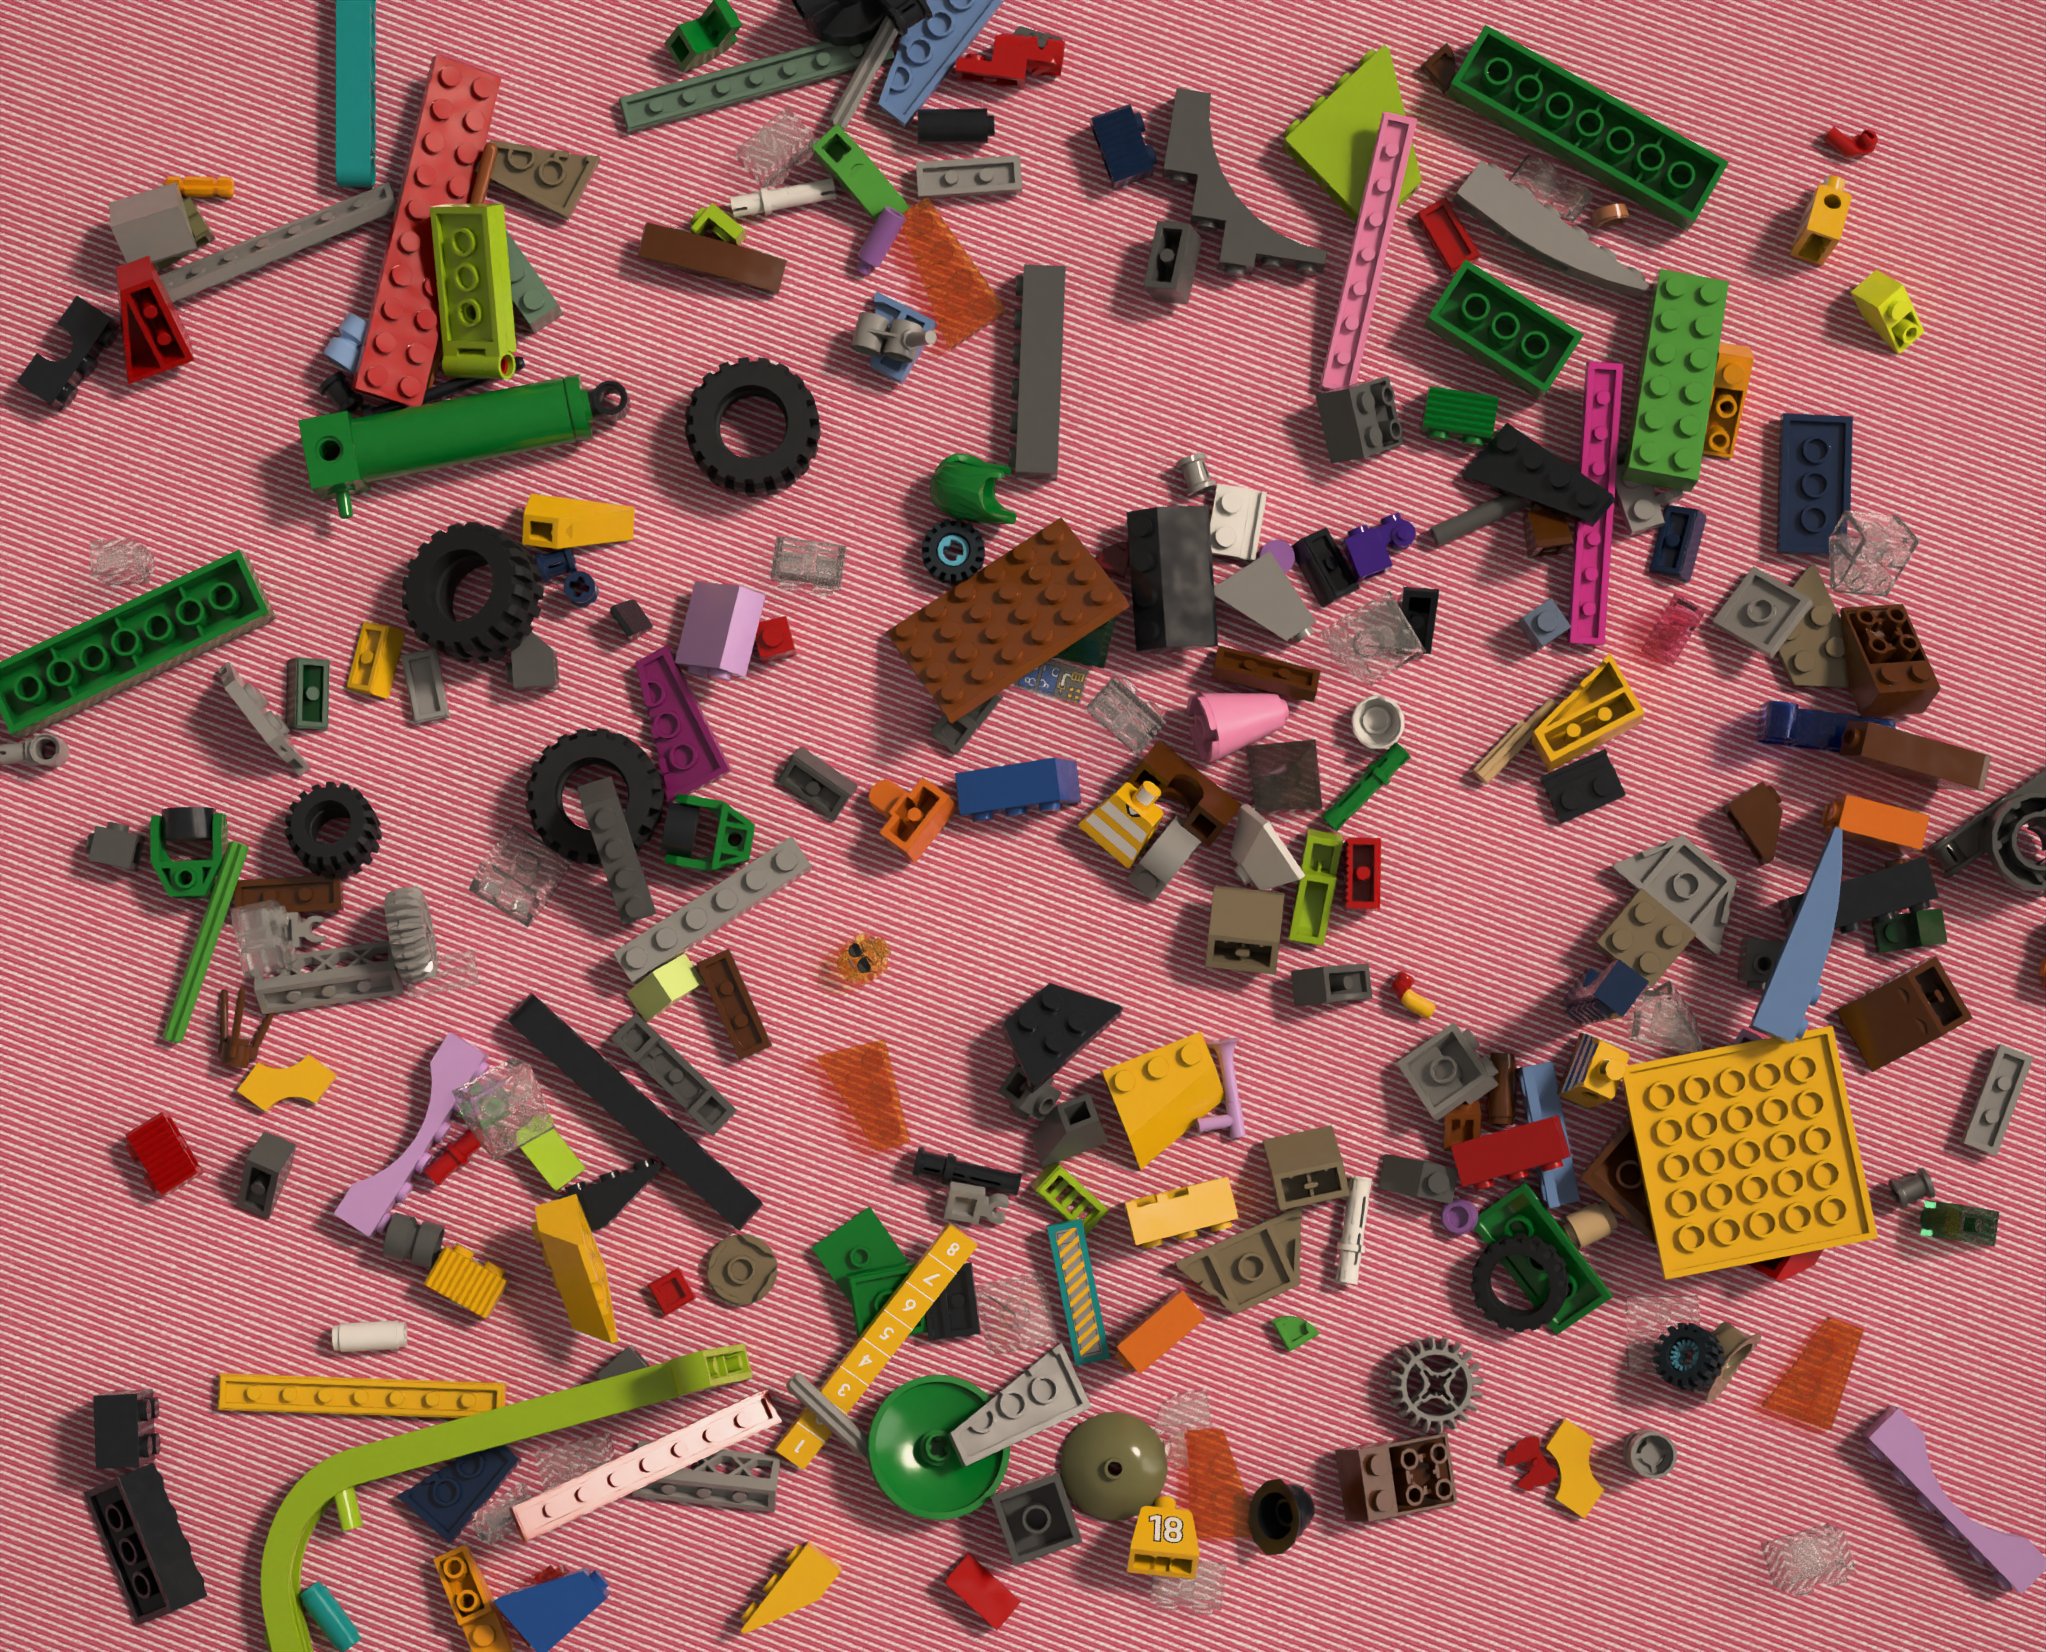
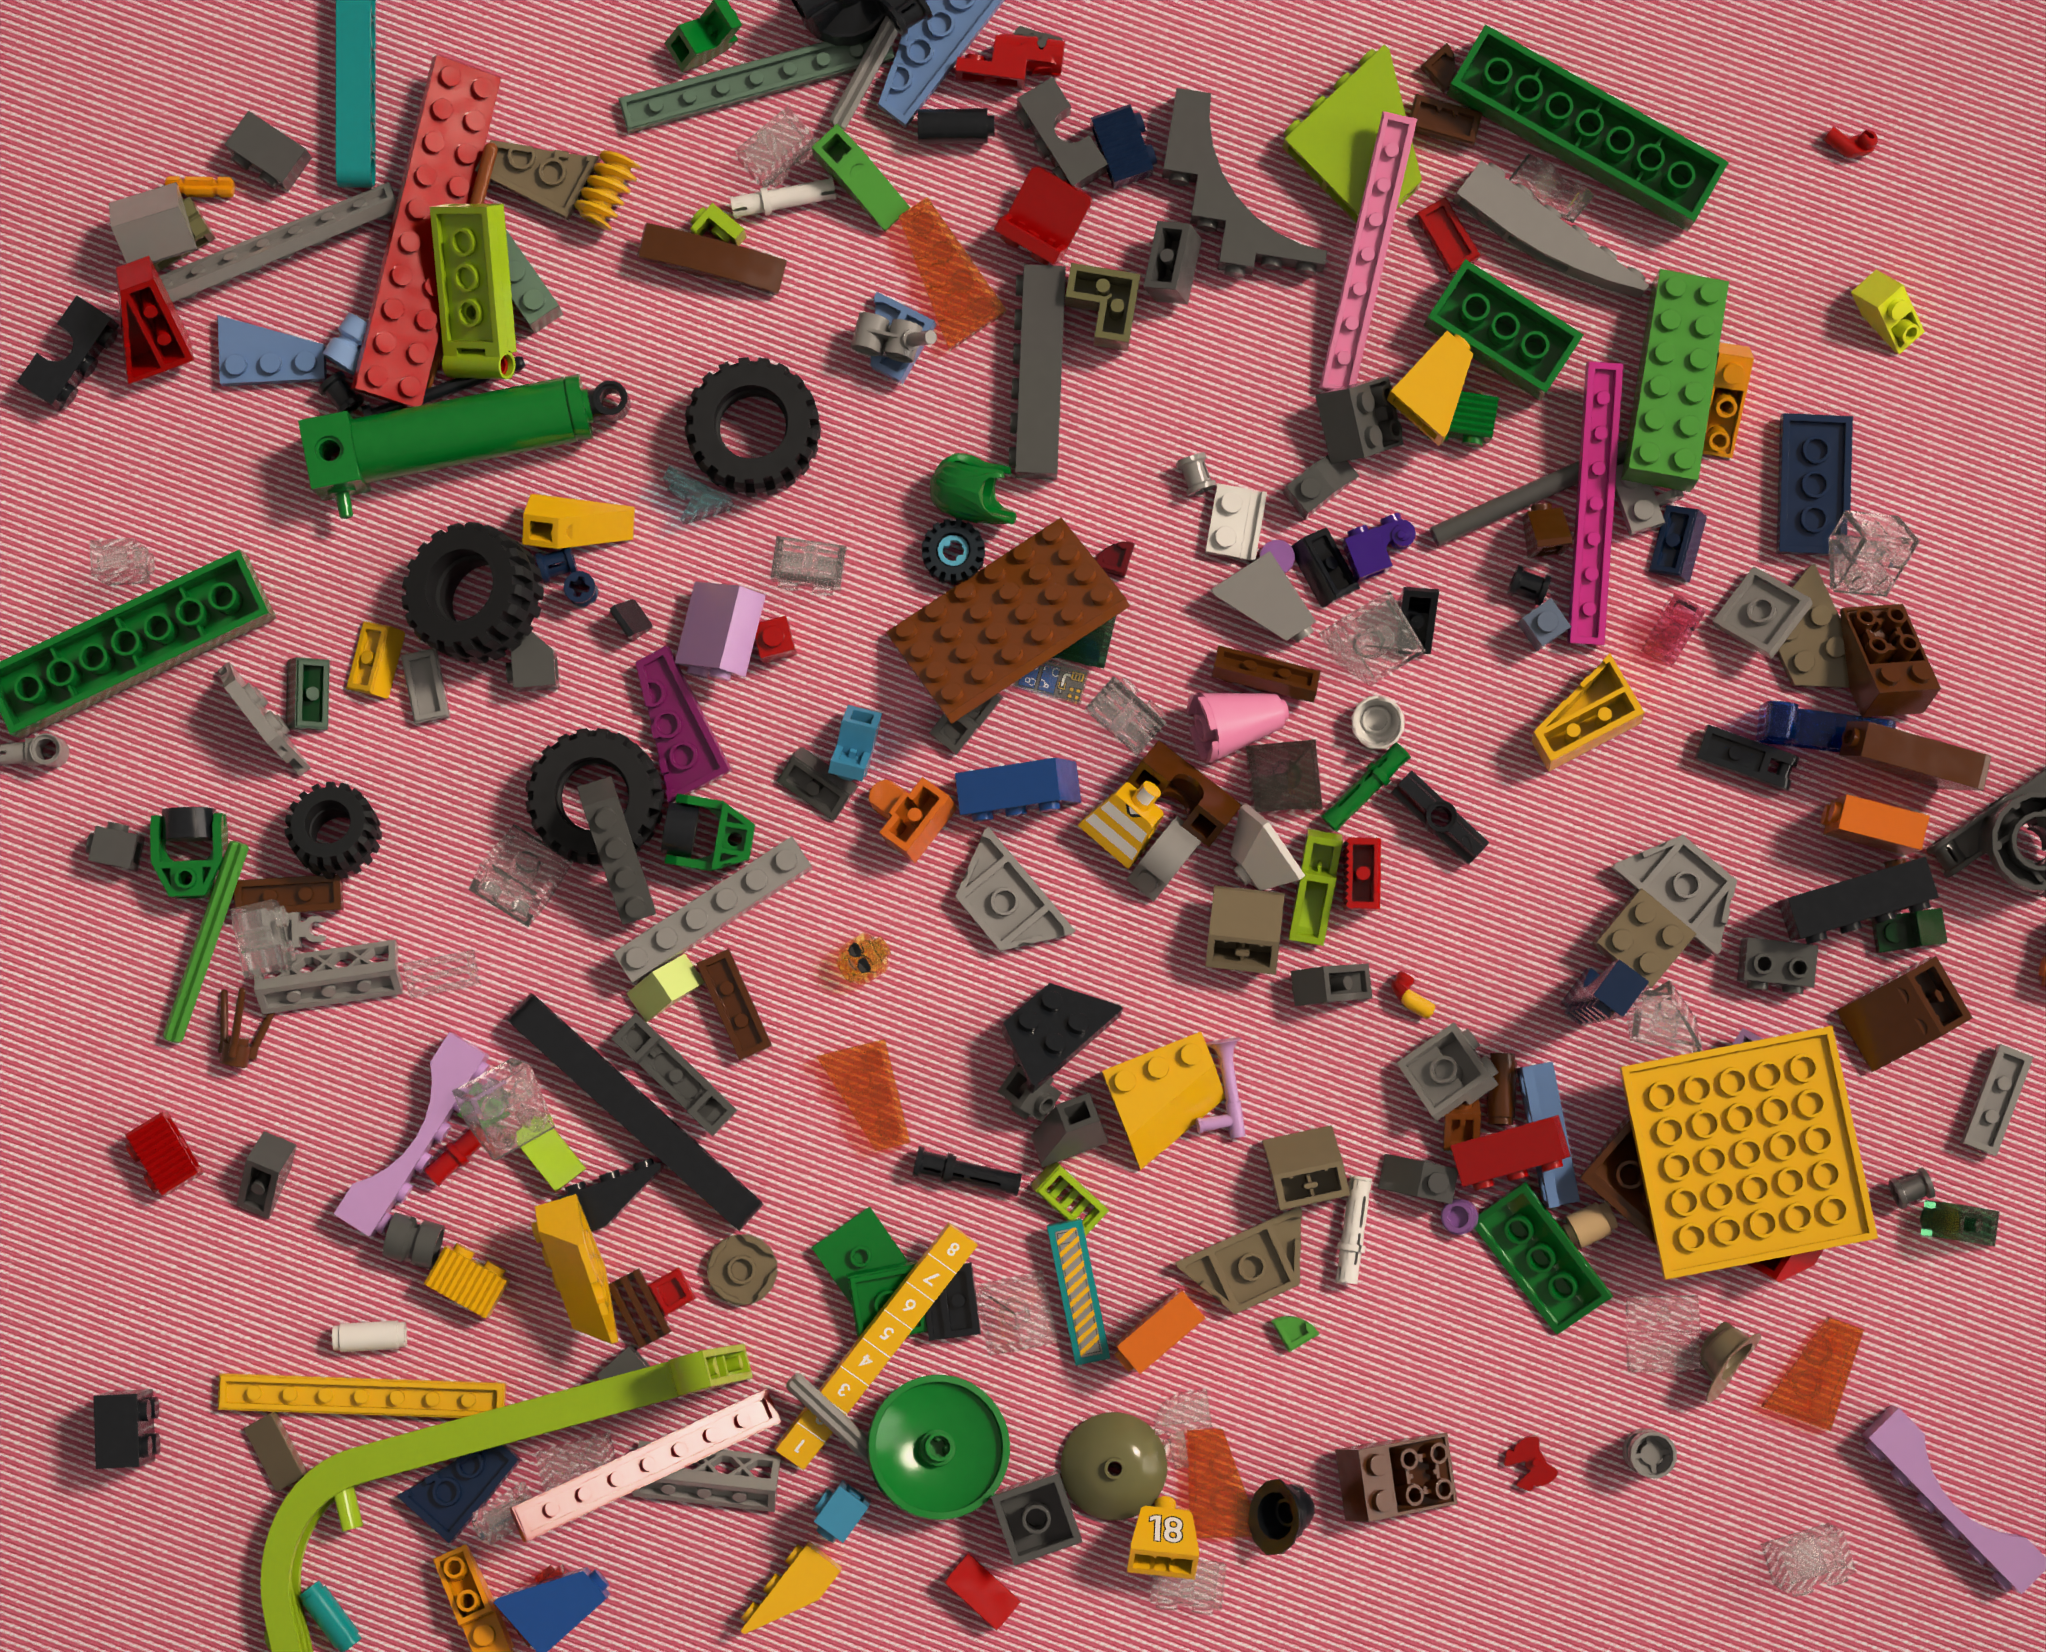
black slope [83,1462,208,1625] -> none
yellow tile [237,1054,338,1112] -> none
light grey gear [384,887,439,982] -> none
medium lavender cylinder [856,206,906,275] -> none
light grey plate [916,155,1022,200] -> none
light grey plate [943,1181,1009,1224] -> none
light grey wing [948,1342,1092,1468] -> none
yellow wedge [1123,1176,1238,1249] -> none
black slope [1127,506,1218,655] -> none
light grey gear [1386,1336,1484,1433] -> none
black wing [1462,423,1615,527] -> none
black tyre [1471,1233,1569,1332] -> none
tan axle [1472,699,1556,785] -> none
black plate [1540,749,1626,824] -> none
yellow tile [1544,1418,1605,1519] -> none
yellow torso [1556,1033,1629,1108] -> none
nougat tile [1590,203,1629,229] -> none
black bush [1653,1323,1725,1392] -> none
reddish brown slope [1721,781,1783,866] -> none
medium blue slope [1749,827,1842,1044] -> none
yellow torso [1789,175,1852,266] -> none
none -> medium blue wing [217,315,327,386]
none -> dark grey brick [225,111,312,192]
none -> dark tan slope [244,1412,307,1492]
none -> yellow piece [574,150,642,231]
none -> reddish brown tile [609,1268,672,1349]
none -> clear light blue slope [663,466,734,525]
none -> dark azure brick [813,1480,871,1543]
none -> dark azure brick [828,705,882,781]
none -> light grey wing [955,827,1076,952]
none -> red bracket [994,166,1092,265]
none -> dark grey arch [1015,77,1108,190]
none -> olive brick [1065,263,1140,351]
none -> dark grey slope [1283,454,1359,520]
none -> yellow slope [1387,331,1473,446]
none -> black piece [1391,770,1489,865]
none -> reddish brown plate [1409,94,1482,148]
none -> black bush [1507,565,1551,606]
none -> black plate [1695,725,1799,791]

